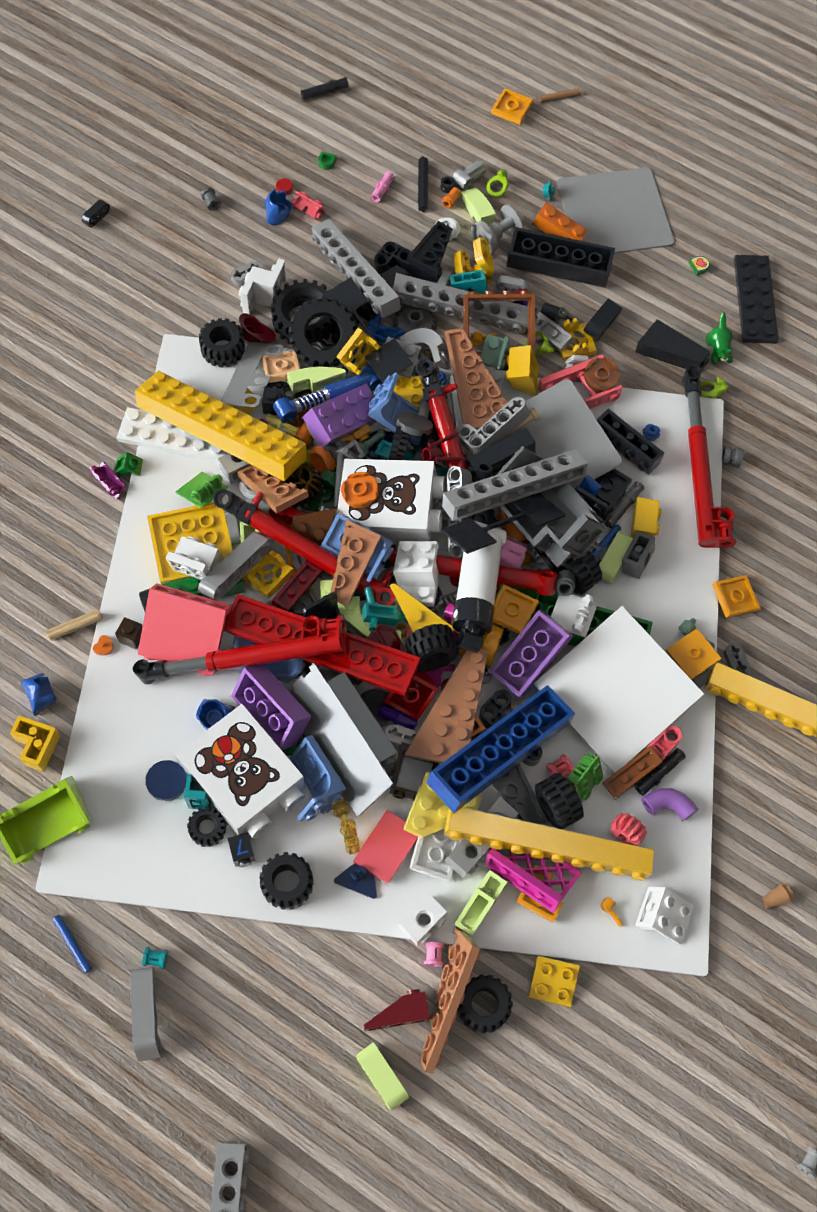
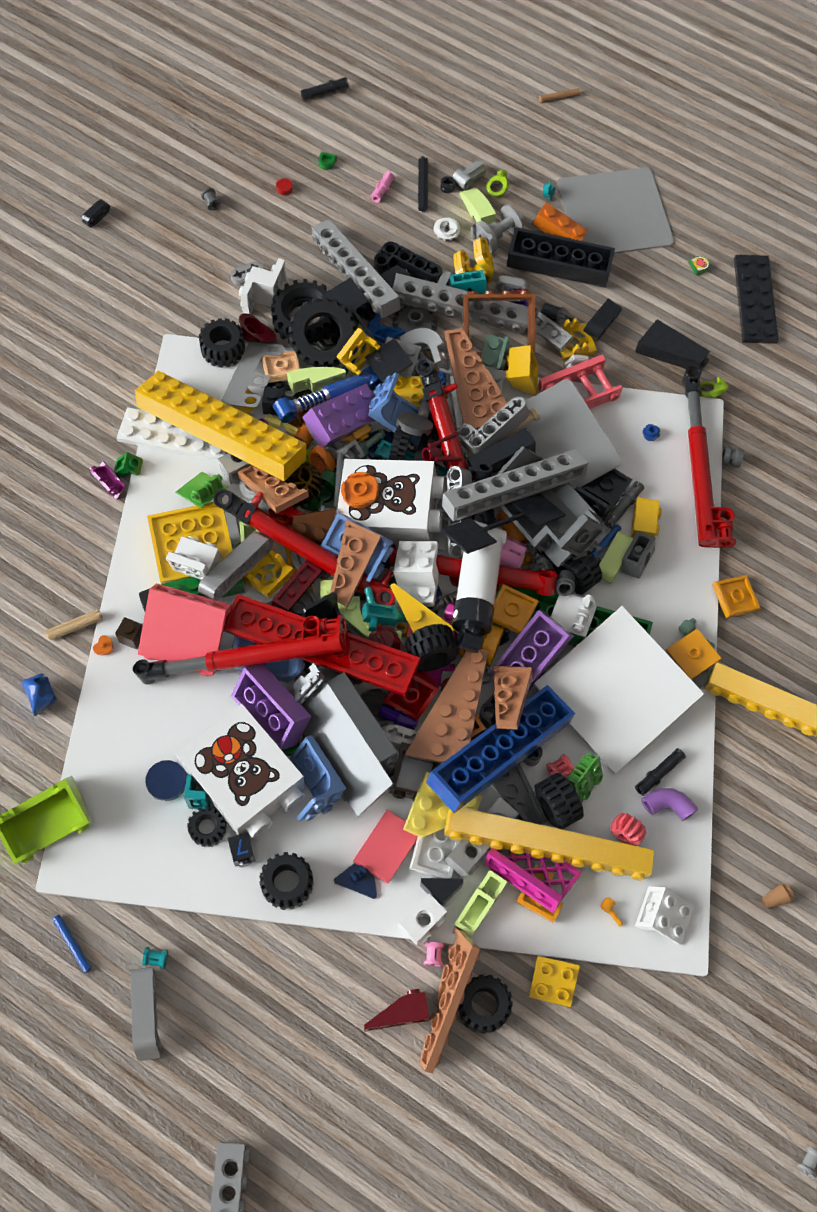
yellow brick [10,715,61,772] -> none
blue hair [196,699,235,730] -> none
blue hair [264,189,293,225] -> none
coral hinge [291,191,326,219] -> none
clear yellow bar [332,801,360,855] -> none
yellowish green beam [355,1043,409,1111] -> none
black wing [406,221,453,278] -> none
orange pin [442,187,461,208] -> none
light orange hand [472,332,496,346] -> none
light orange plate [491,88,533,125] -> none
lime piece [526,331,554,355] -> none
blue tile [578,475,602,497] -> none
dark orange tile [584,357,620,392] -> none
black brick [597,408,664,475] -> none
dark orange plate [602,746,663,800] -> none
coral piece [645,726,682,761] -> none
green animal [706,312,733,364] -> none
dark grey beam [724,643,750,675] -> none
none -> dark grey axle [295,672,325,704]
none -> black slope [420,878,463,907]
none -> nougat wing [493,666,533,729]

